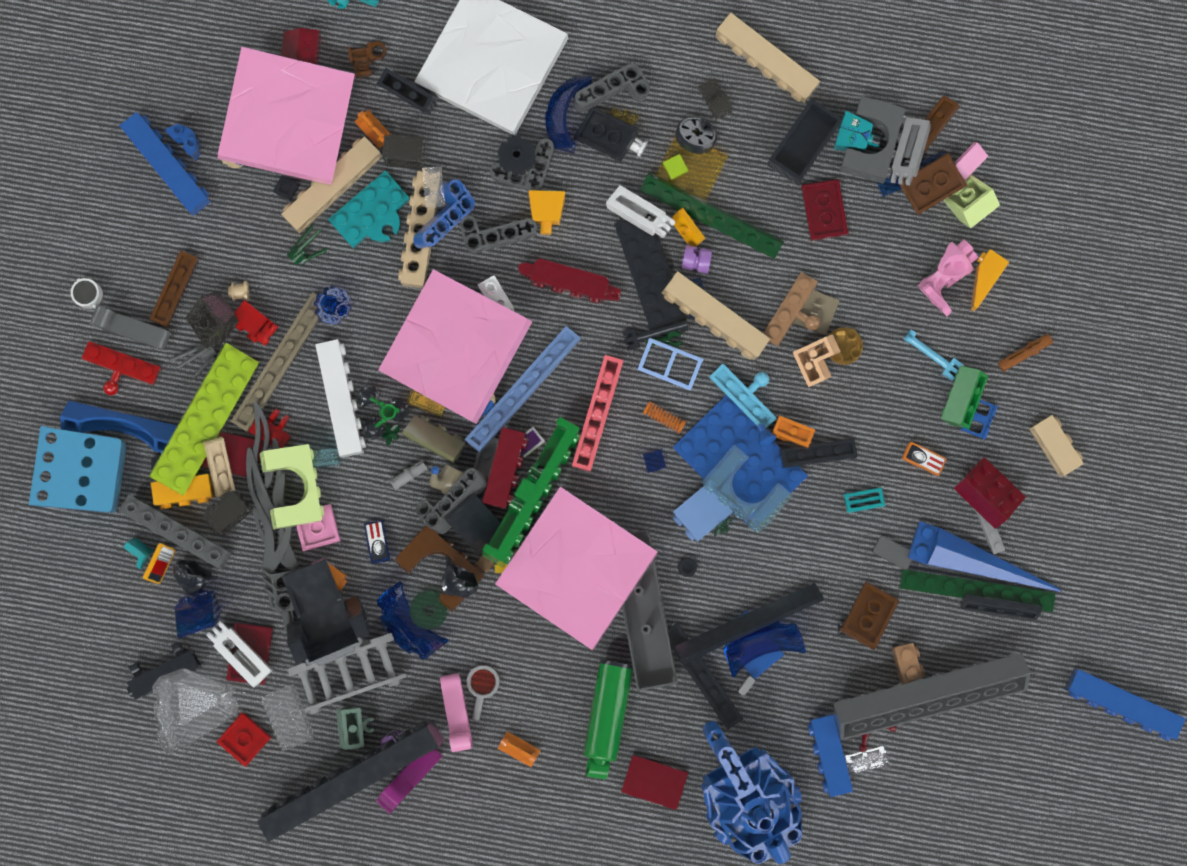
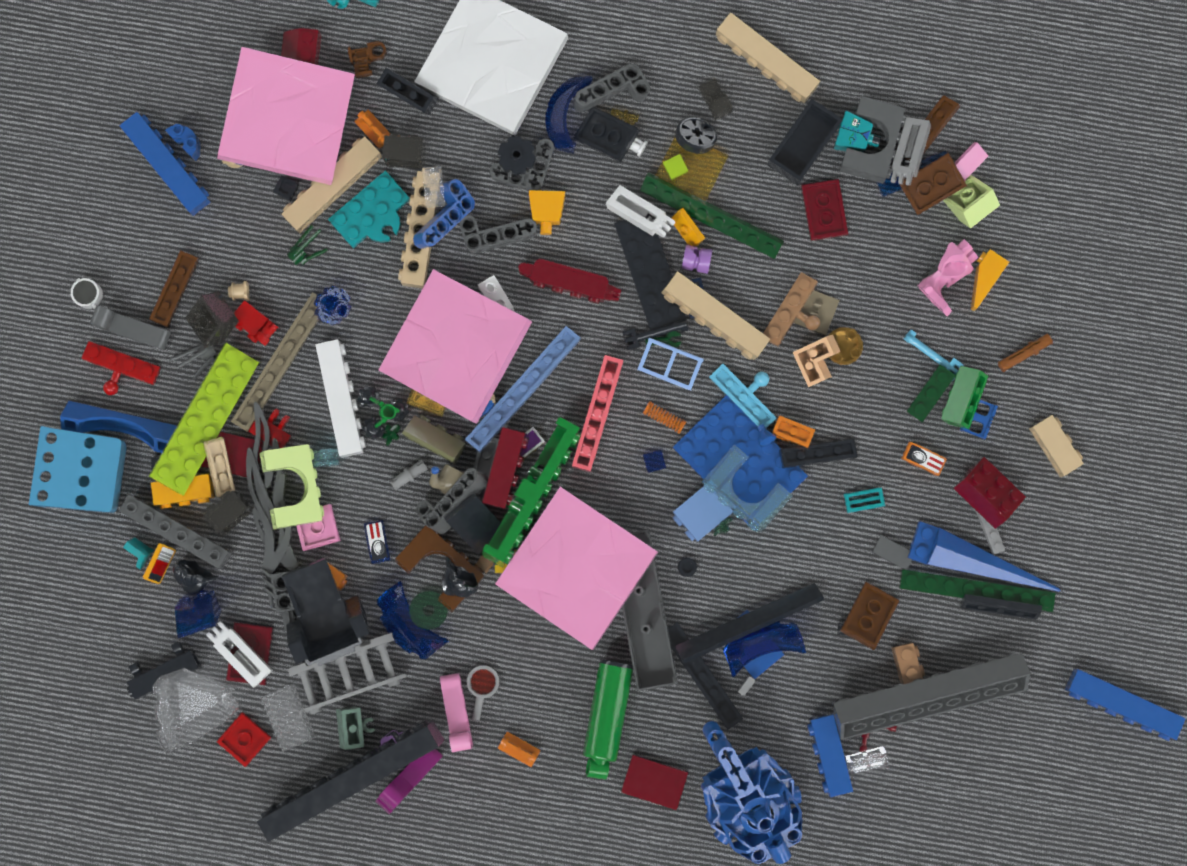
none -> dark green plate [906,364,956,422]

